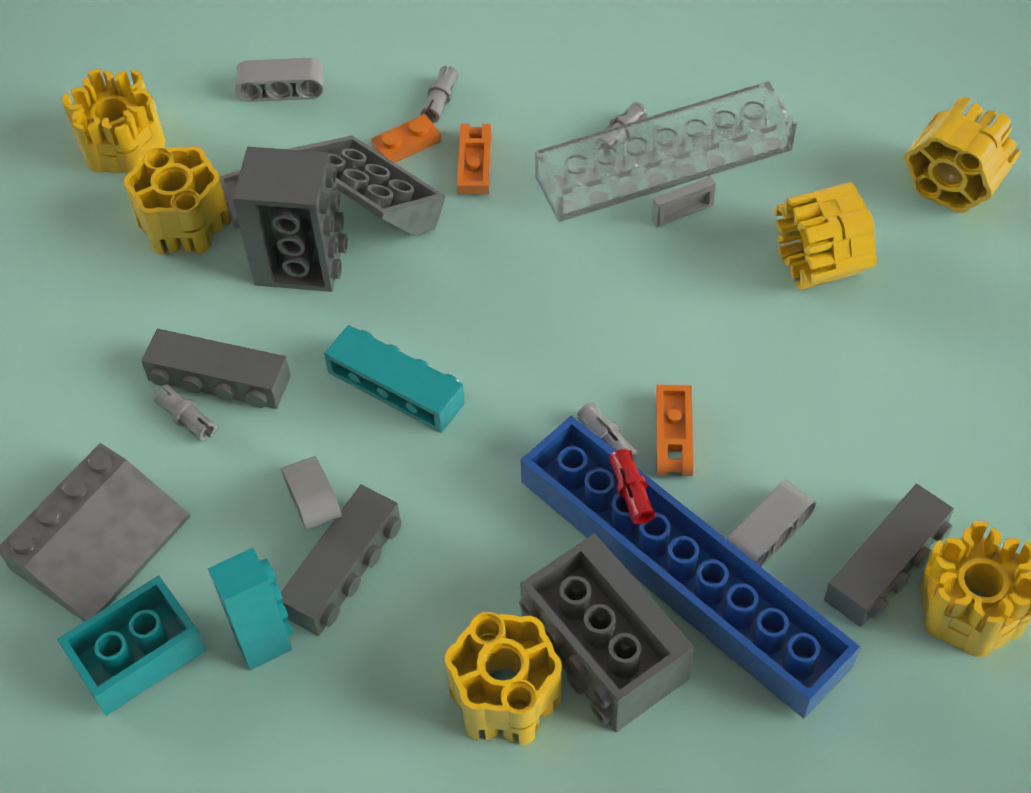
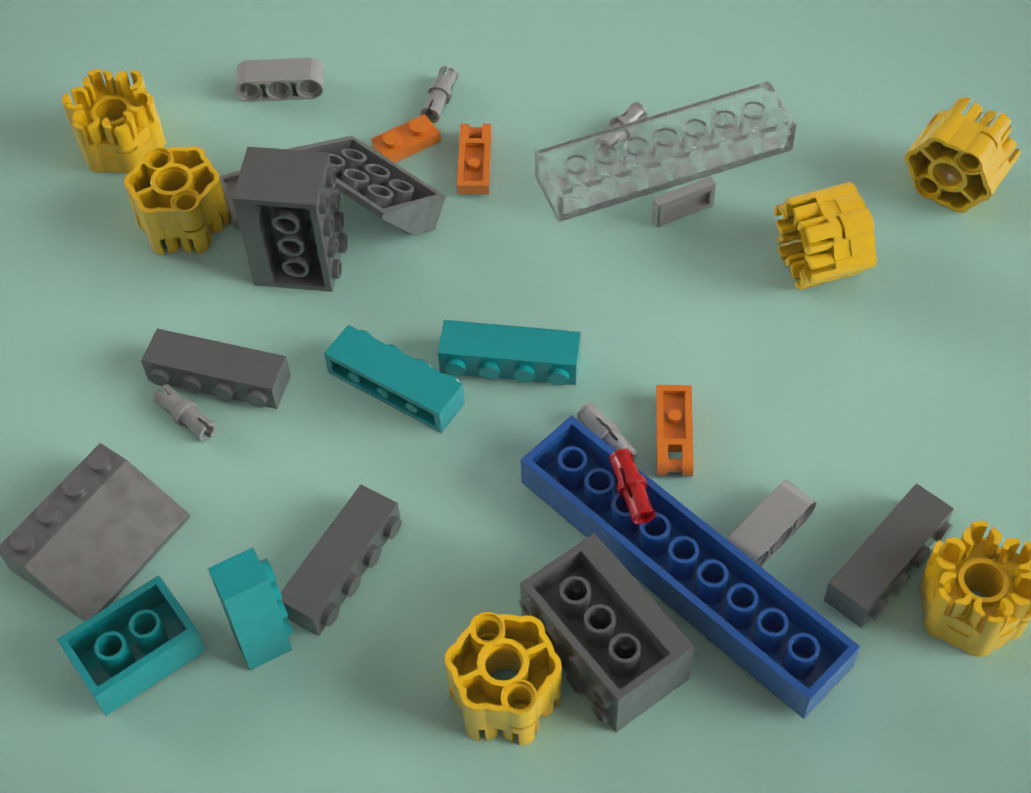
light grey beam [281,456,342,530] -> none
none -> teal brick [438,320,581,386]

